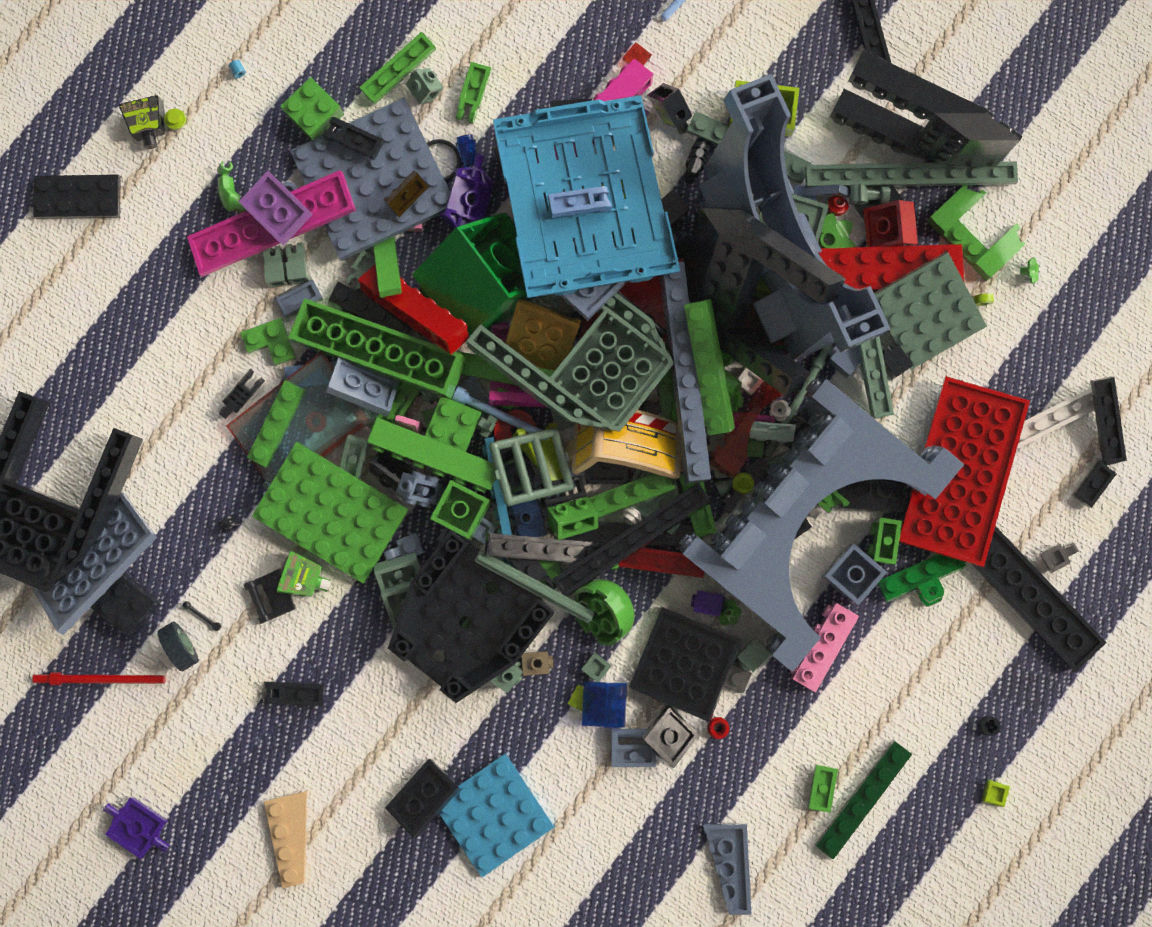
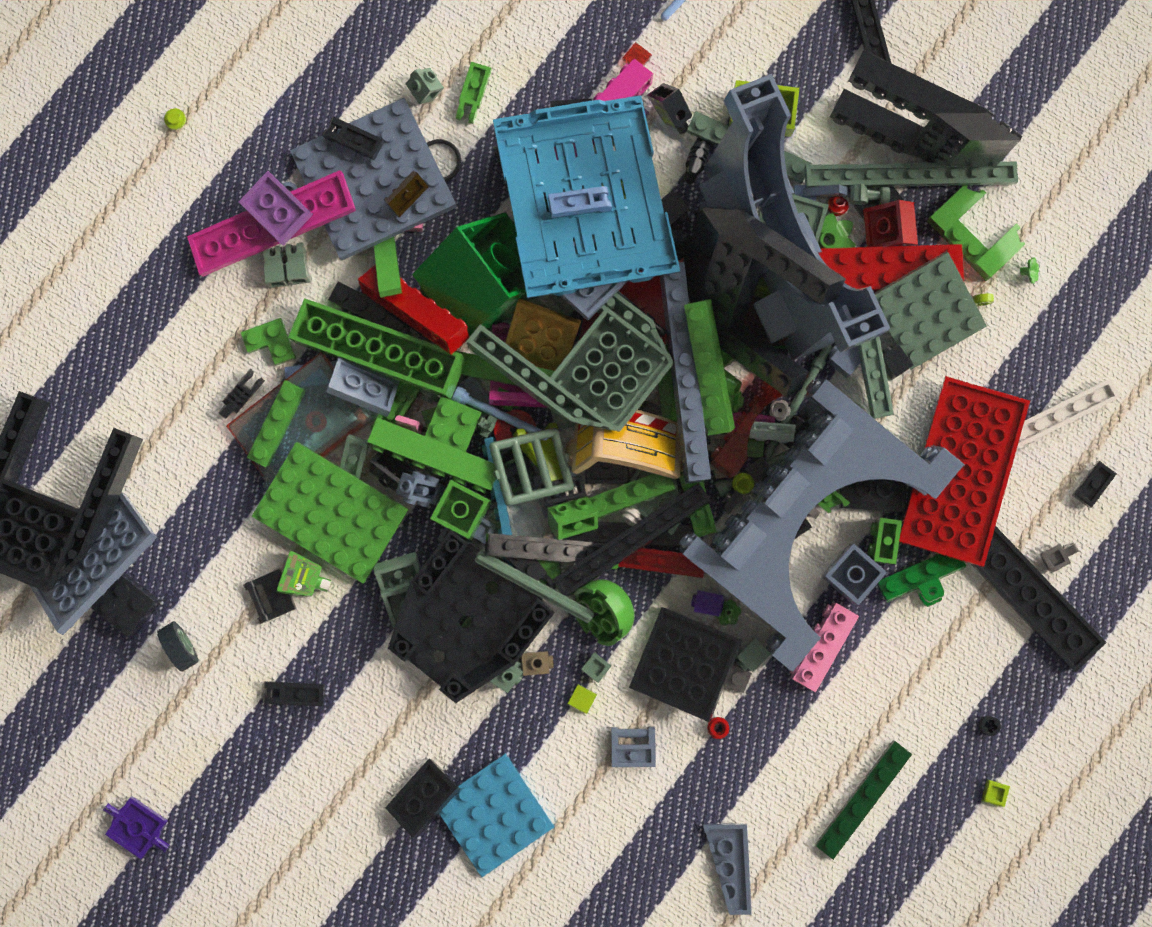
red bar [32,672,166,685] -> none
black plate [33,174,121,219] -> none
torso [119,95,166,149] -> none
black hinge [183,601,222,631] -> none
bright green arm [217,161,247,213] -> none
black bush [217,514,240,534] -> none
dark azure piece [228,60,246,78] -> none
tan wing [264,790,308,889] -> none
sand blue tile [275,279,323,318] -> none
bright green brick [280,77,344,141] -> none
sand green plate [347,251,376,290] -> none
bright green plate [359,32,436,105] -> none
sand blue plate [384,533,424,560] -> none
dark purple plate [440,153,494,230] -> none
clear blue cone [455,134,476,167] -> none
dark blue brick [508,499,547,538] -> none
clear blue brick [582,681,627,728] -> none
plate [641,705,700,769] -> none
white plate [738,368,764,396] -> none
bright green plate [808,764,838,813] -> none
black plate [1090,376,1127,466] -> none

